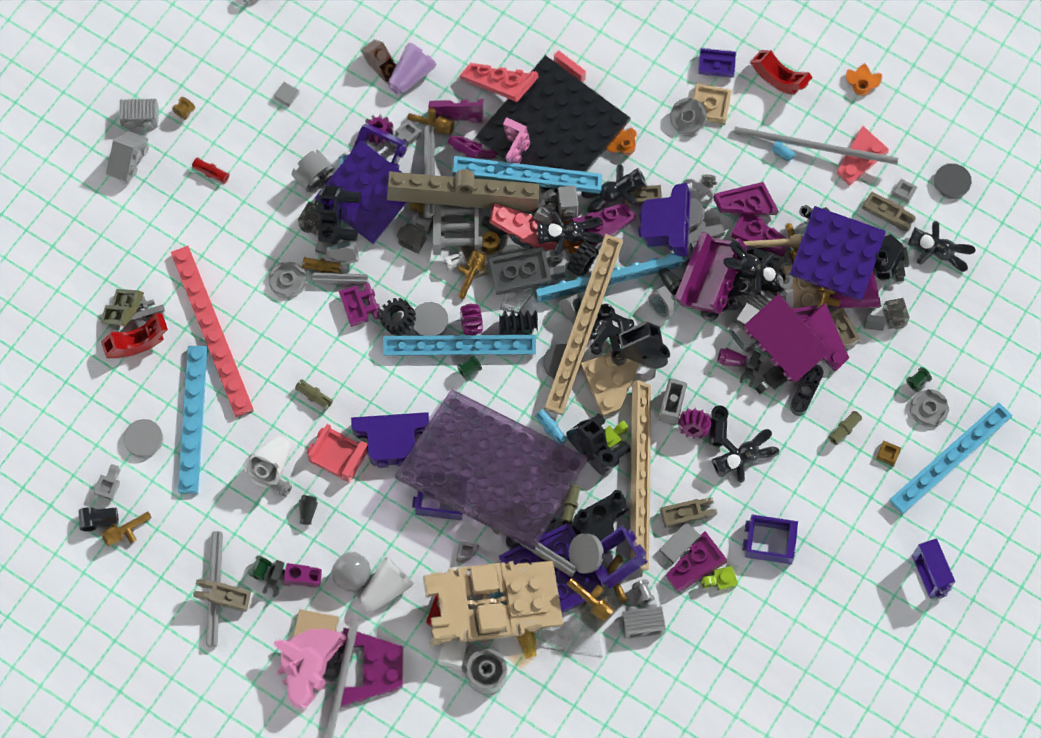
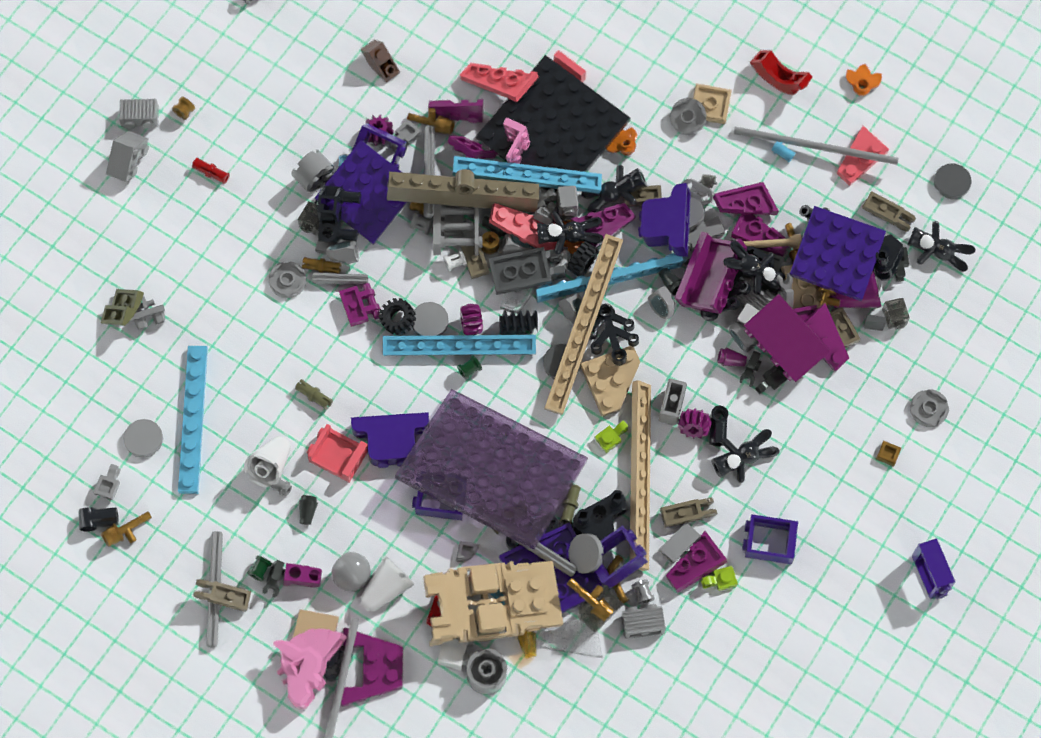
red arch [101,313,168,358] -> none
coral plate [171,246,254,417] -> none
light grey tile [274,82,299,107] -> none
lavender cone [388,42,437,94] -> none
clear smoke brick [397,222,427,254] -> none
pearl gold piece [457,250,487,299] -> none
medium azure pin [535,409,568,446] -> none
black piece [566,413,631,475] -> none
black piece [617,318,670,369] -> none
dark purple plate [698,48,736,78] -> none
black beam [790,364,824,416] -> none
olive pin [828,411,862,445] -> none
medium azure plate [889,402,1013,515] -> none
light grey tile [892,179,917,204] -> none
dark green bush [906,367,932,392] -> none

